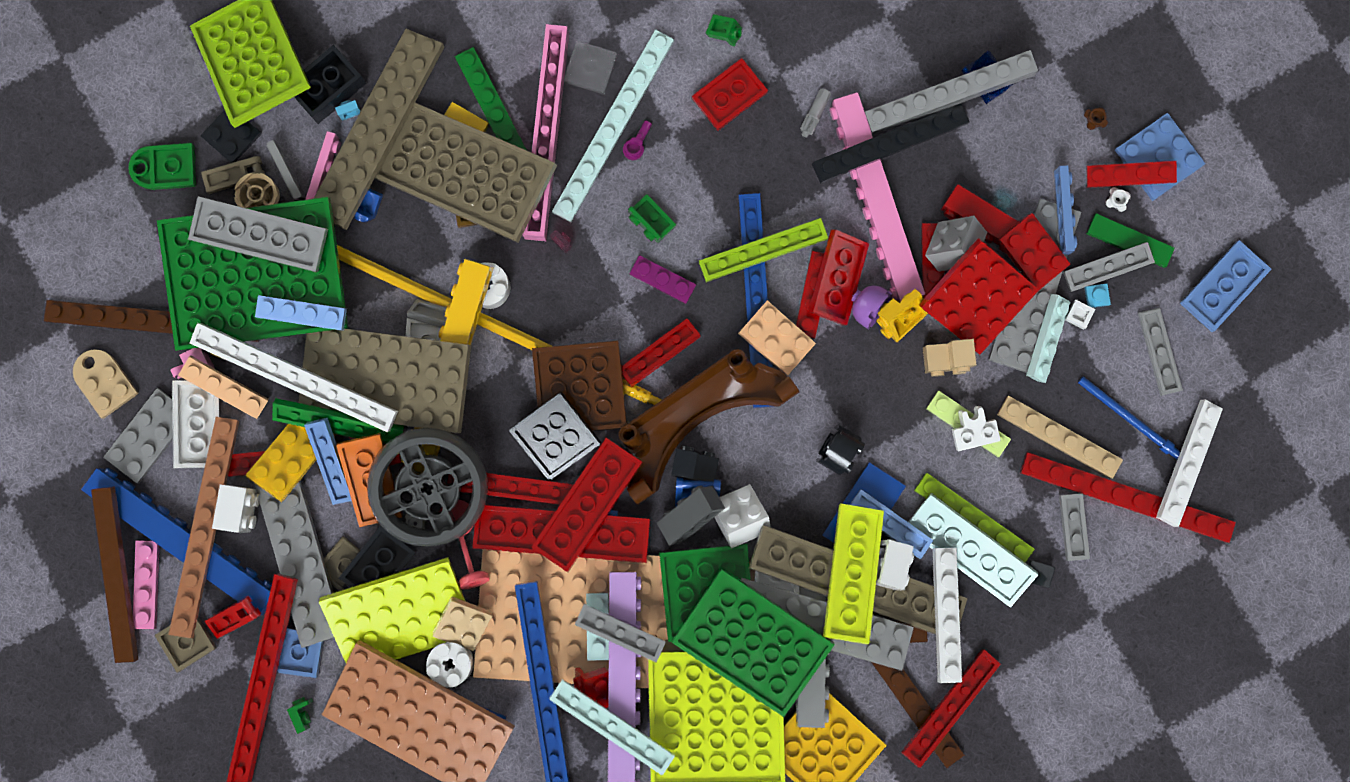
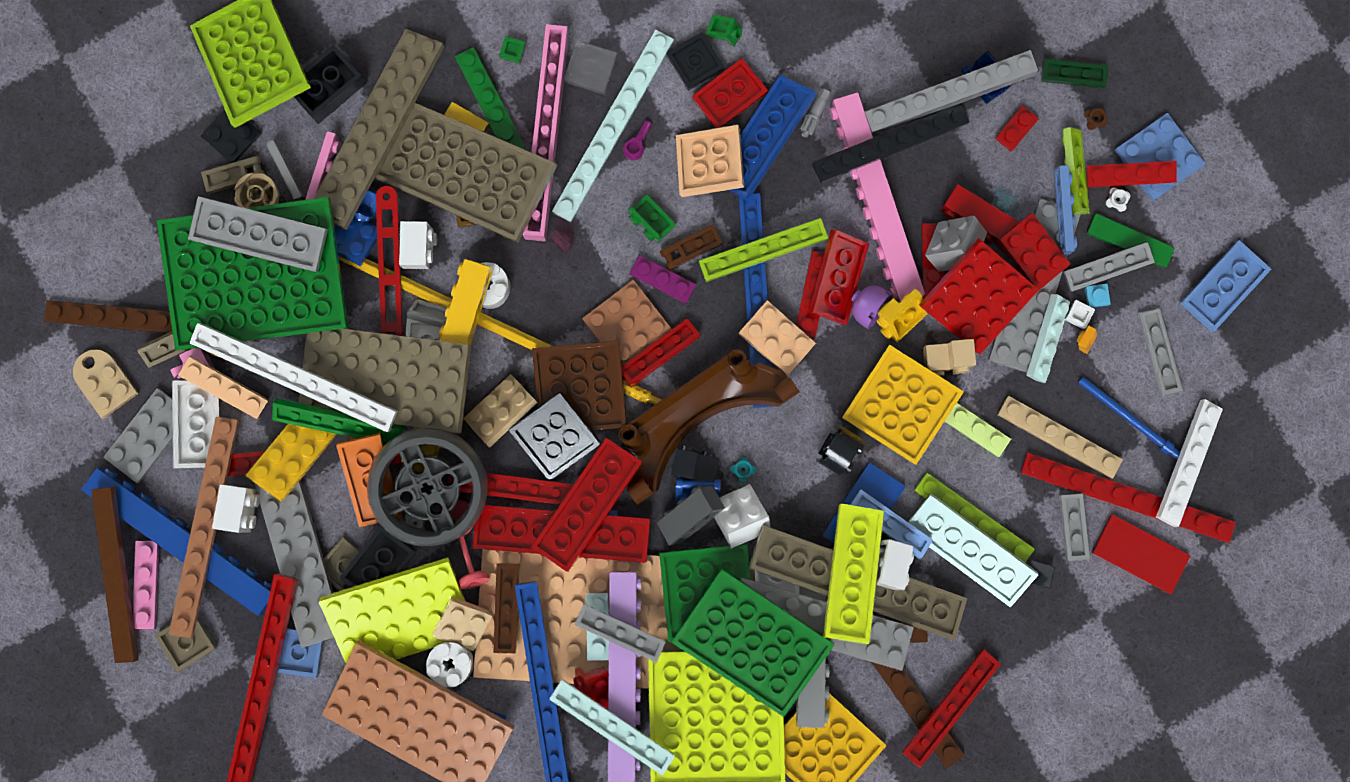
green plate [128,143,196,190] -> none
red plate [204,595,261,639] -> none
light blue plate [255,295,347,330] -> none
green bracket [287,697,313,734] -> none
medium blue plate [304,418,352,505] -> none
medium azure plate [335,100,361,121] -> none
white plate [932,548,962,683] -> none
white plate [952,406,1001,451] -> none
none -> dark tan plate [137,331,188,368]
none -> blue plate [334,216,377,266]
none -> red piece [376,186,403,336]
none -> white brick [399,222,437,269]
none -> tan plate [463,374,538,448]
none -> reddish brown plate [493,563,520,654]
none -> green plate [499,36,526,64]
none -> nougat plate [582,280,672,365]
none -> reddish brown plate [660,224,723,271]
none -> black plate [666,32,724,91]
none -> light nougat plate [676,125,744,197]
none -> blue plate [729,75,817,200]
none -> teal plate [730,457,756,483]
none -> yellow plate [842,345,964,465]
none -> red plate [995,106,1039,152]
none -> dark green plate [1041,59,1108,88]
none -> lime plate [1062,127,1090,215]
none -> light orange plate [1077,326,1097,354]
none -> red tile [1092,514,1191,594]

